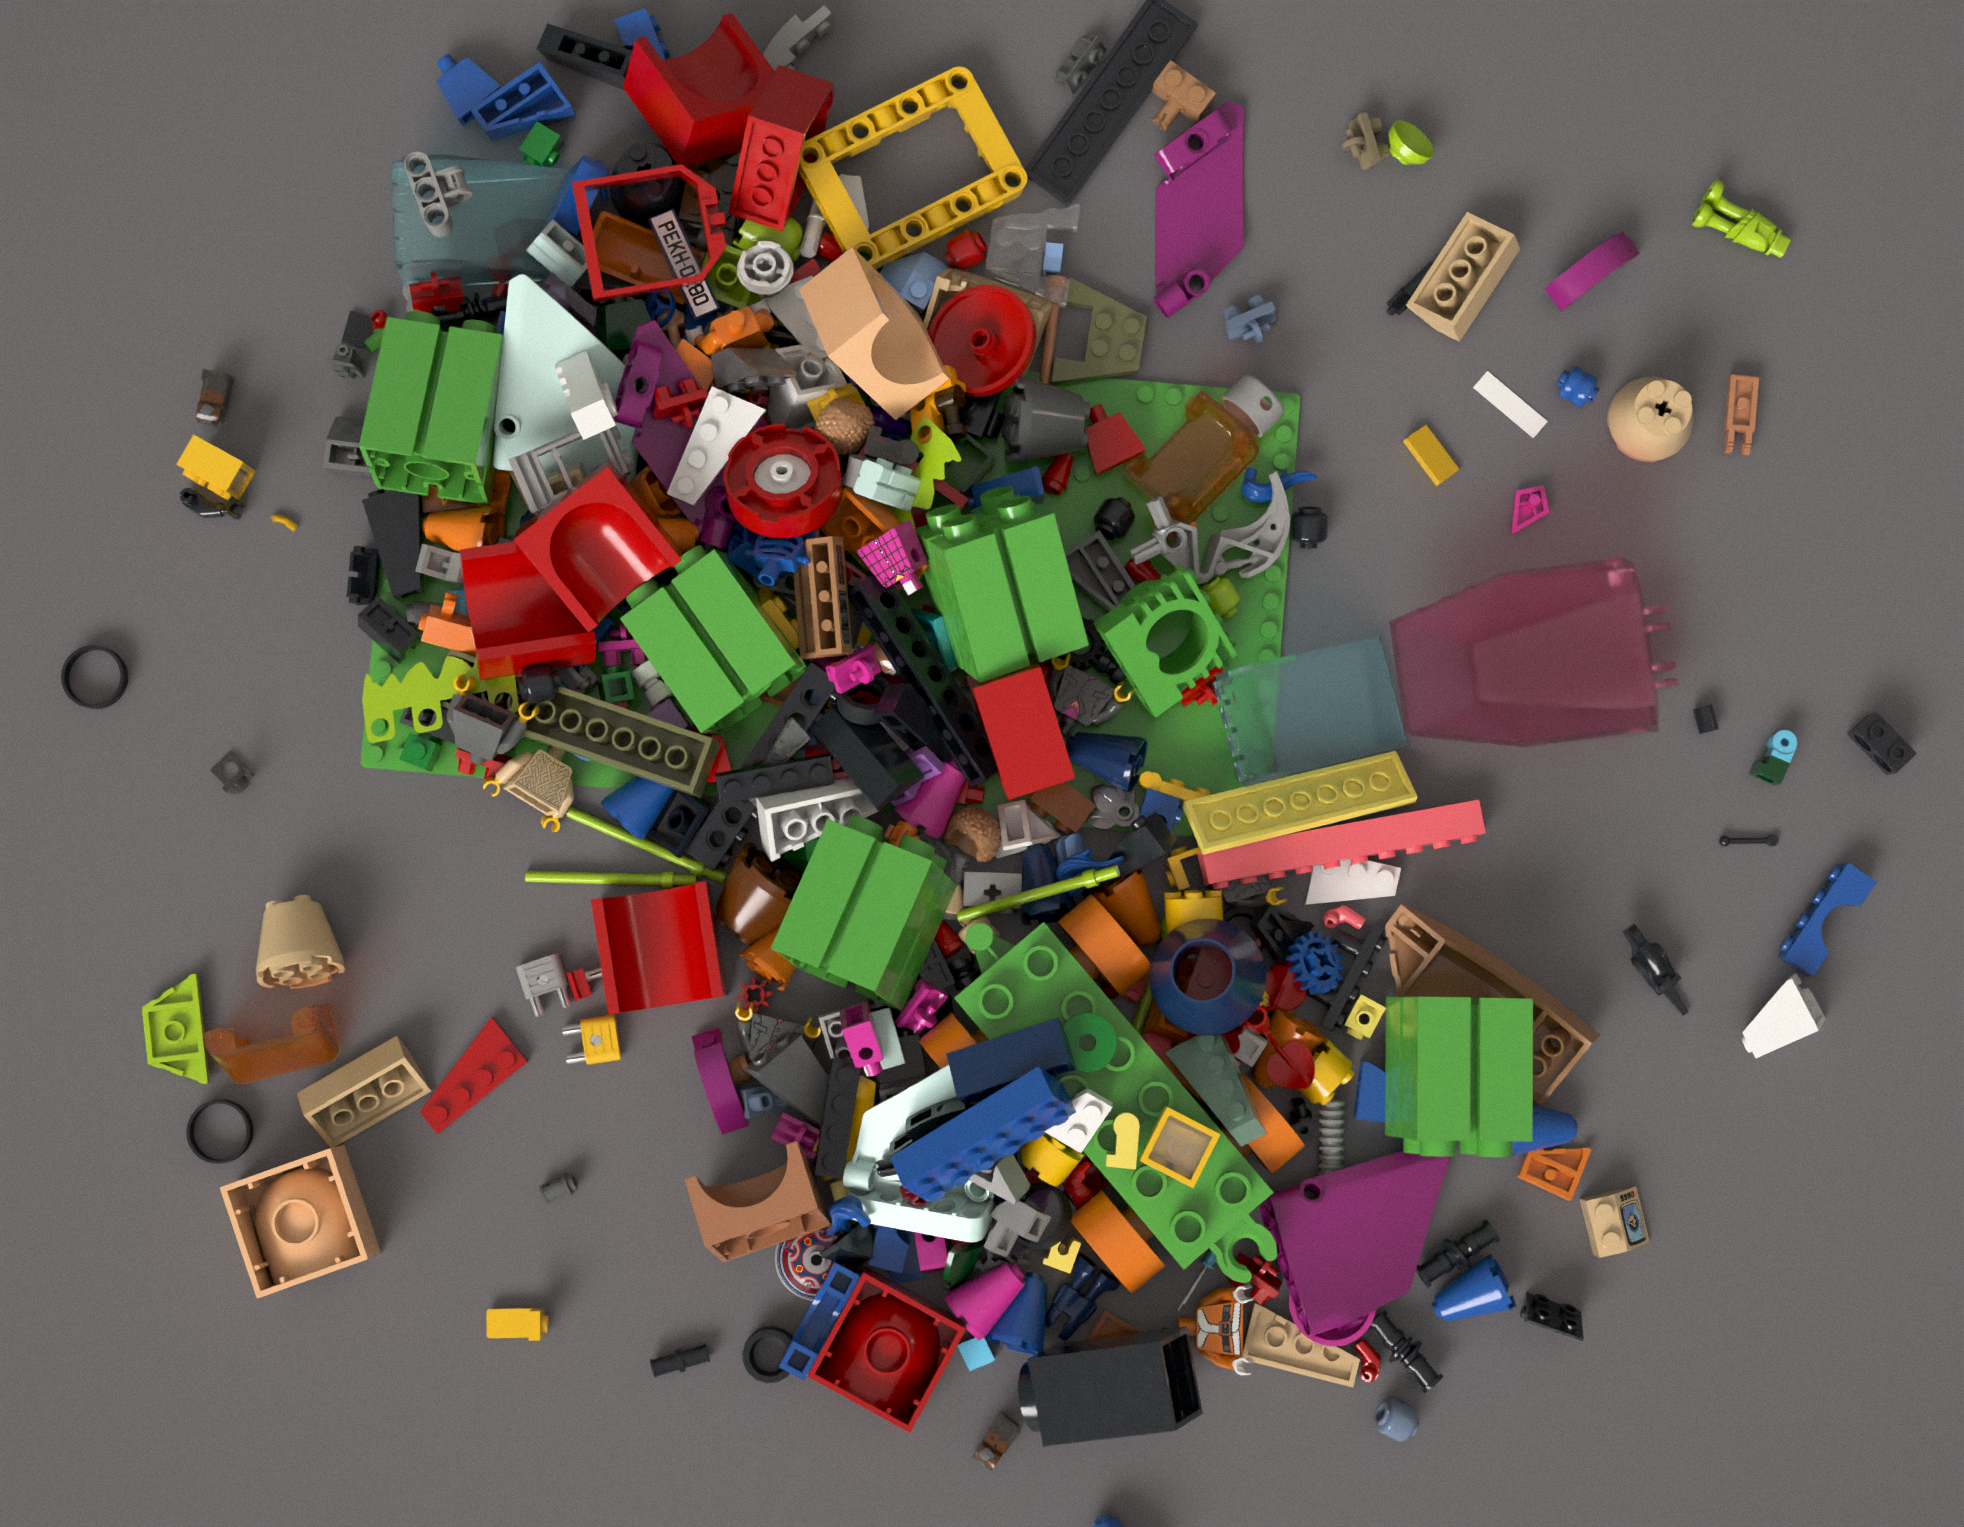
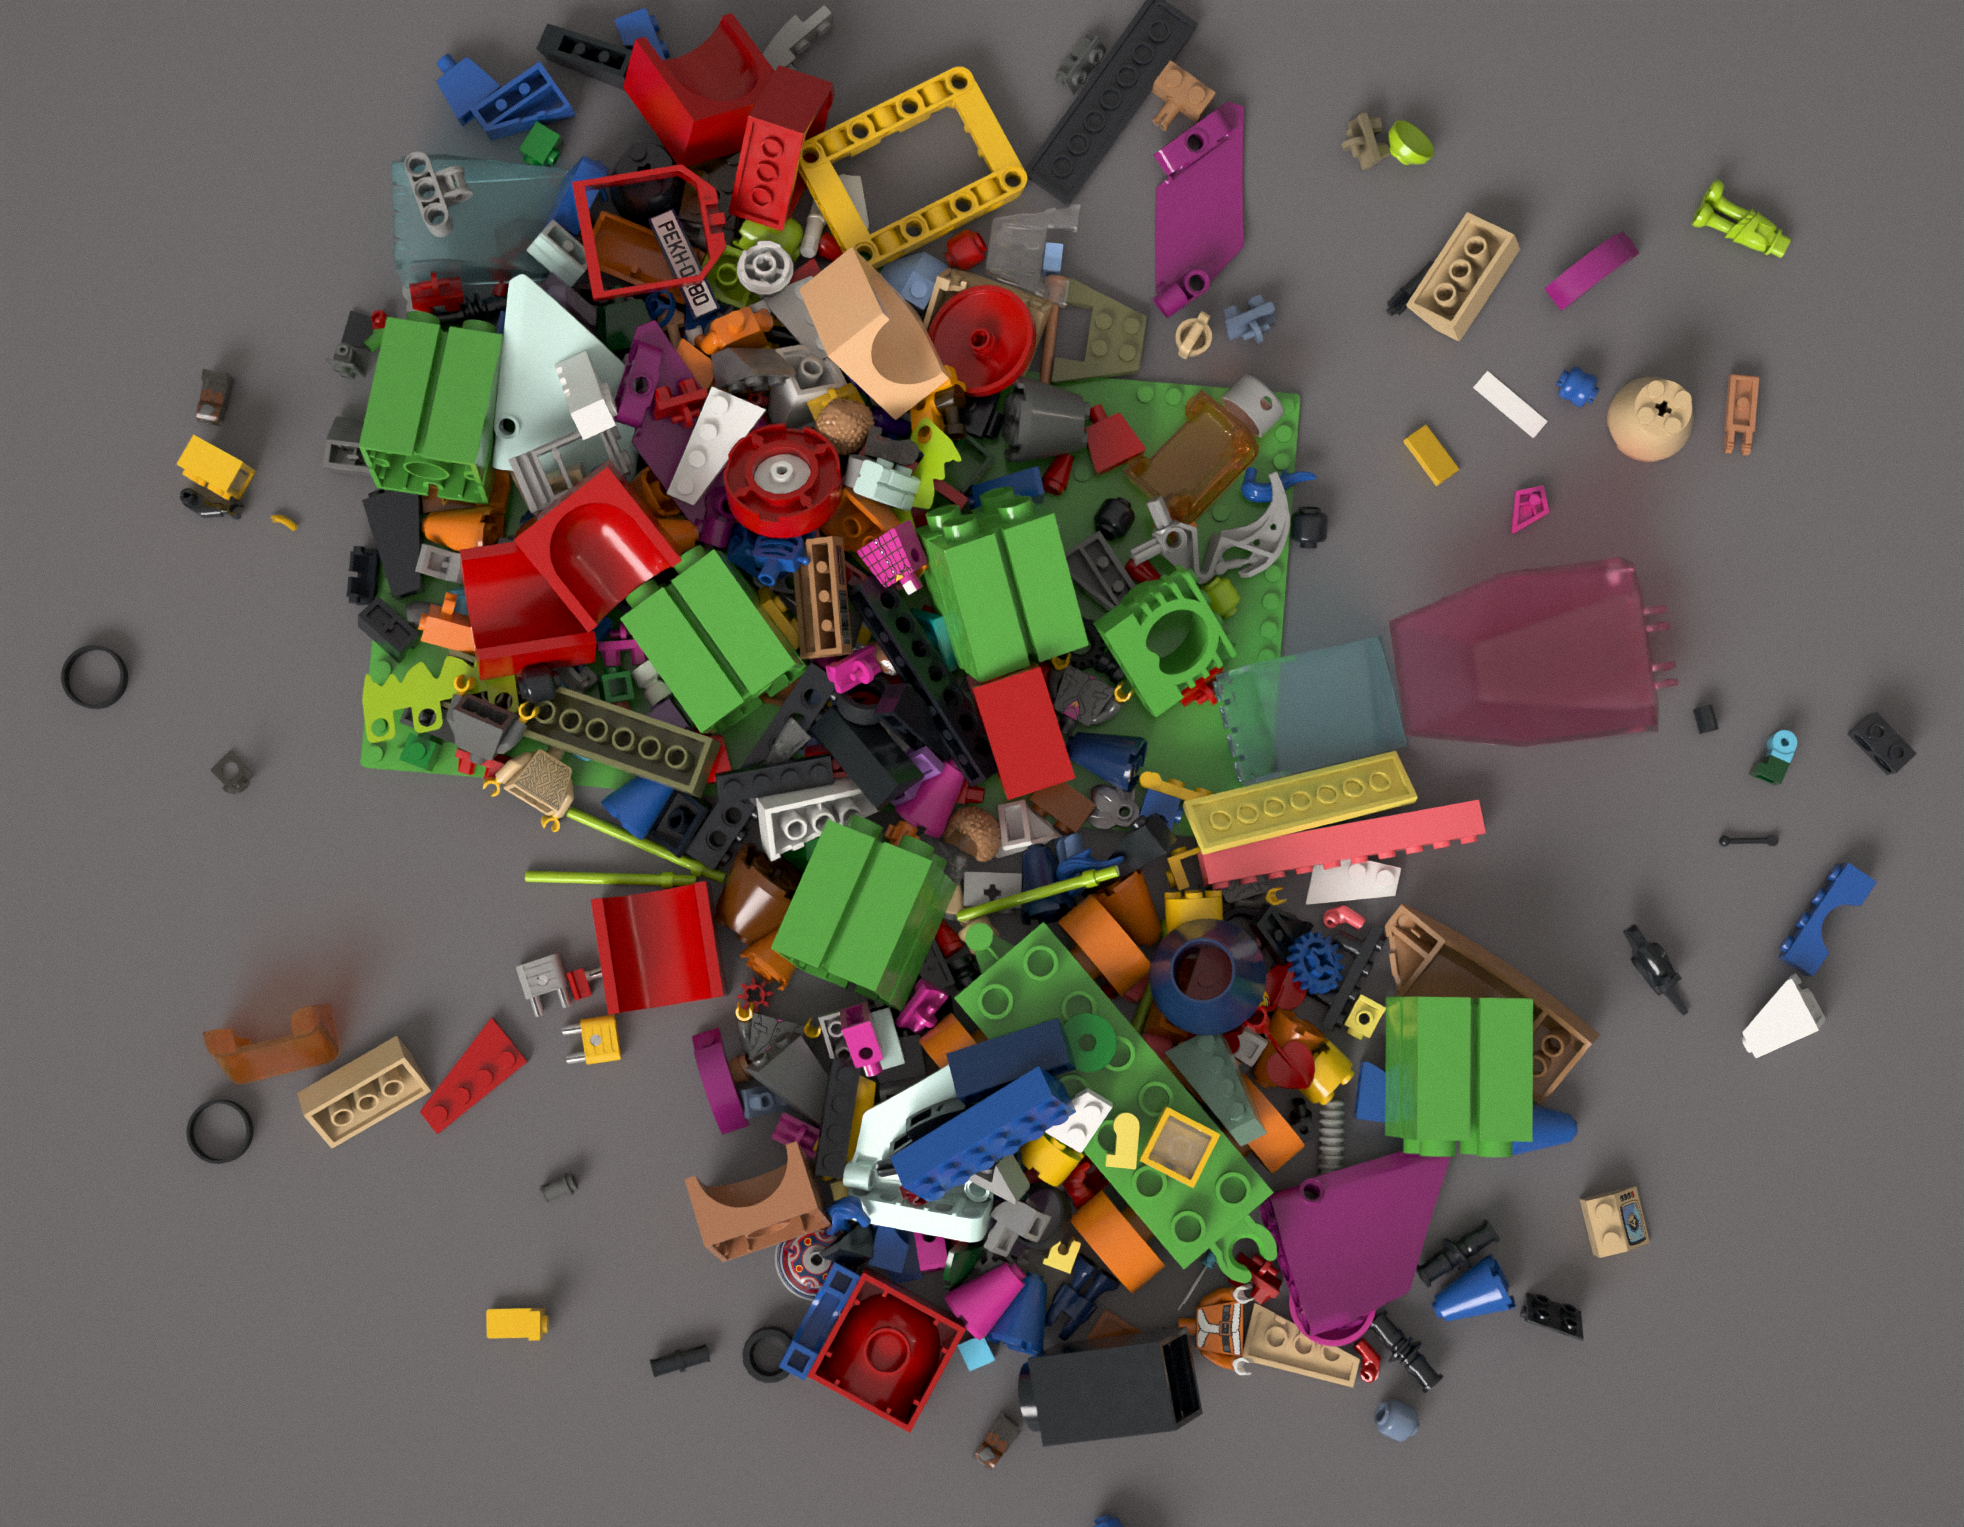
lime wing [142,974,211,1084] -> none
light nougat piece [220,1145,381,1298] -> none
tan cone [256,895,345,989] -> none
orange wing [1517,1148,1592,1201] -> none
none -> tan piece [1175,311,1212,359]

